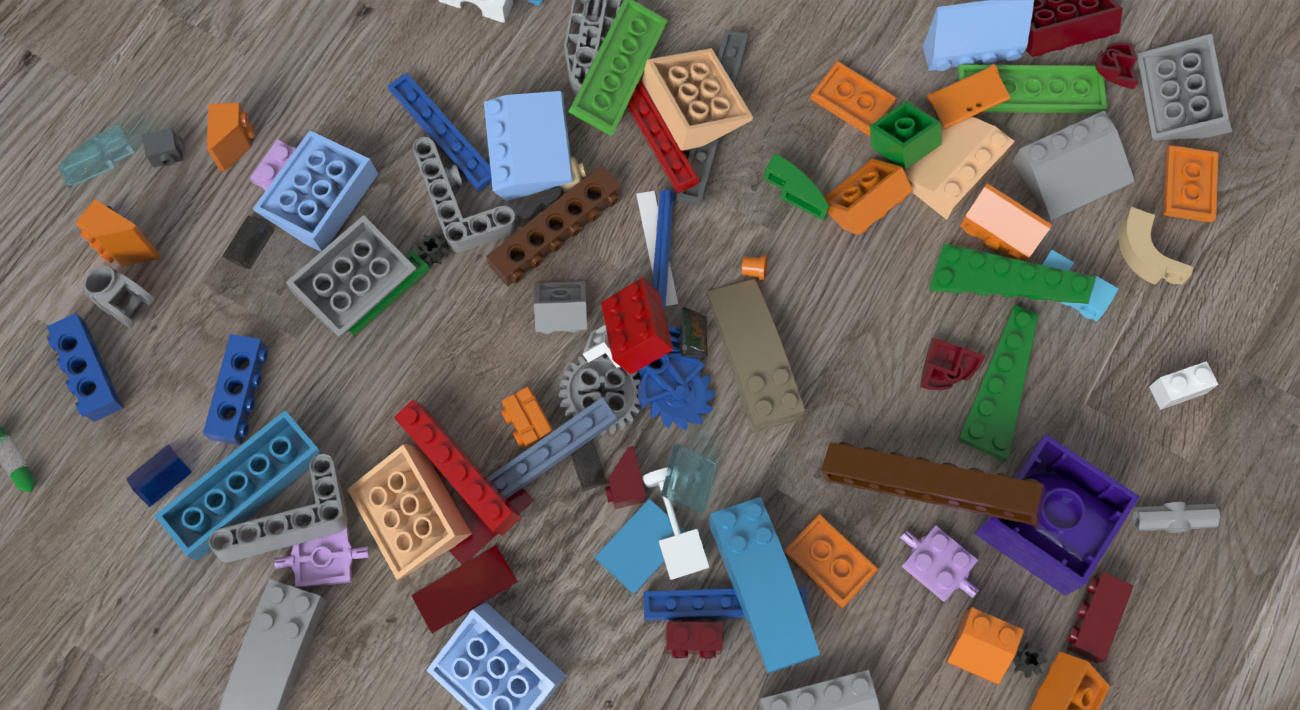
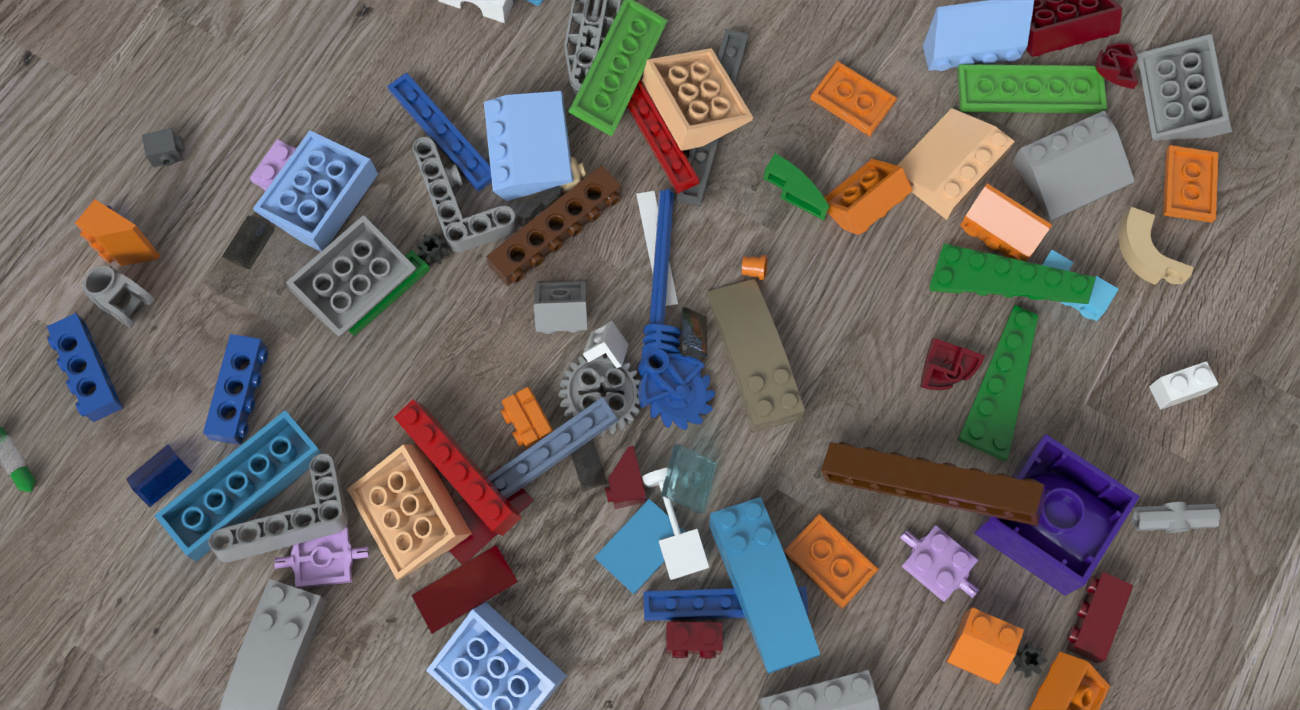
clear light blue slope [58,124,135,188] -> none
orange slope [207,102,255,171] -> none
red brick [601,277,673,375] -> none
green brick [869,101,942,170] -> none
orange door [926,64,1011,129] -> none

